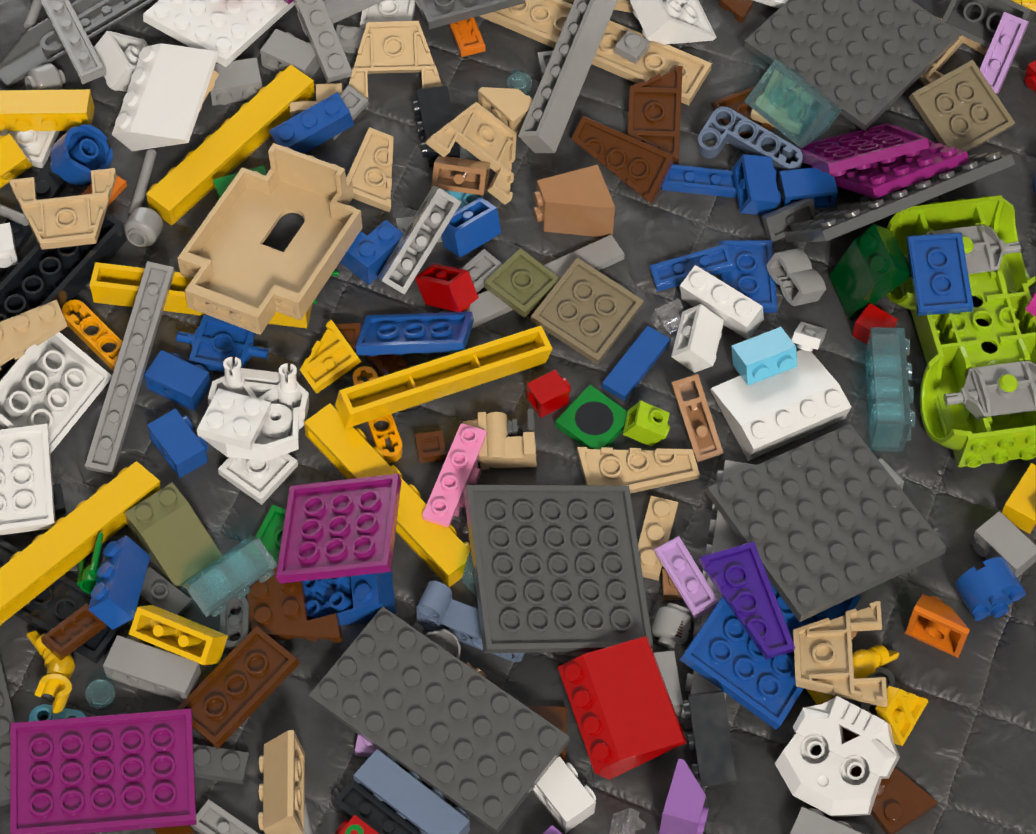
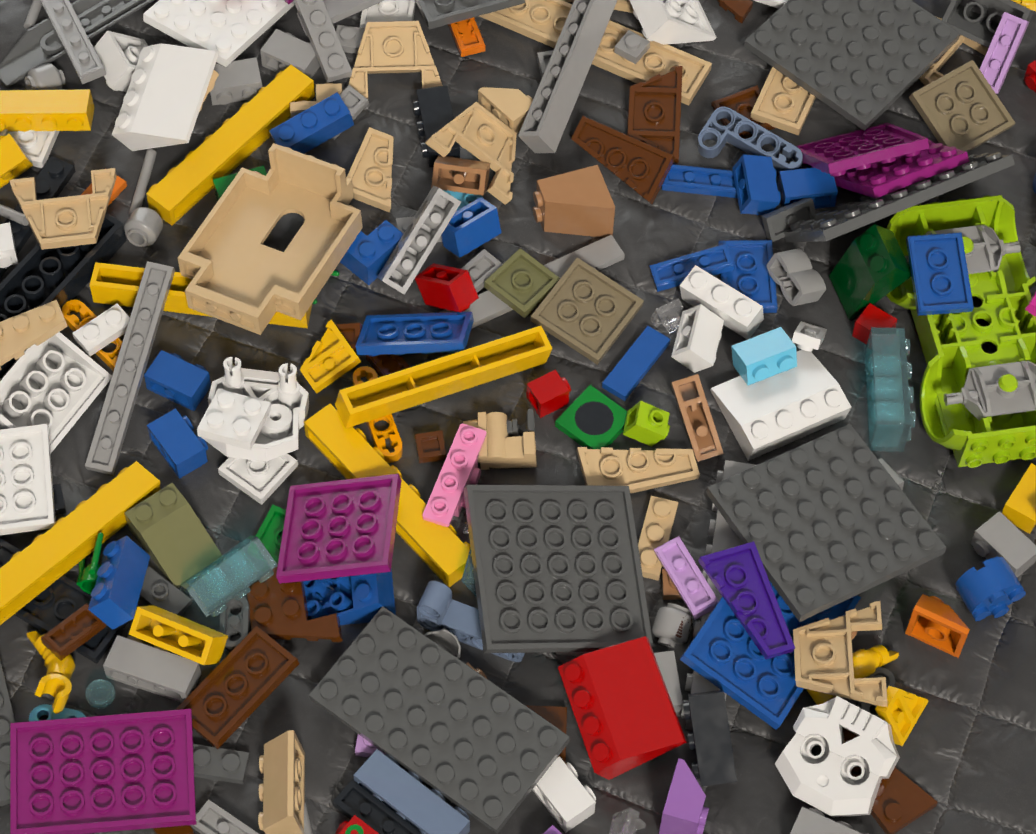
blue brick [50,124,113,187] -> none
blue plate [176,315,269,373] -> none
clear light blue plate [507,72,532,95] -> none
clear light blue slope [744,60,843,148] -> none
none -> white plate [72,304,130,357]

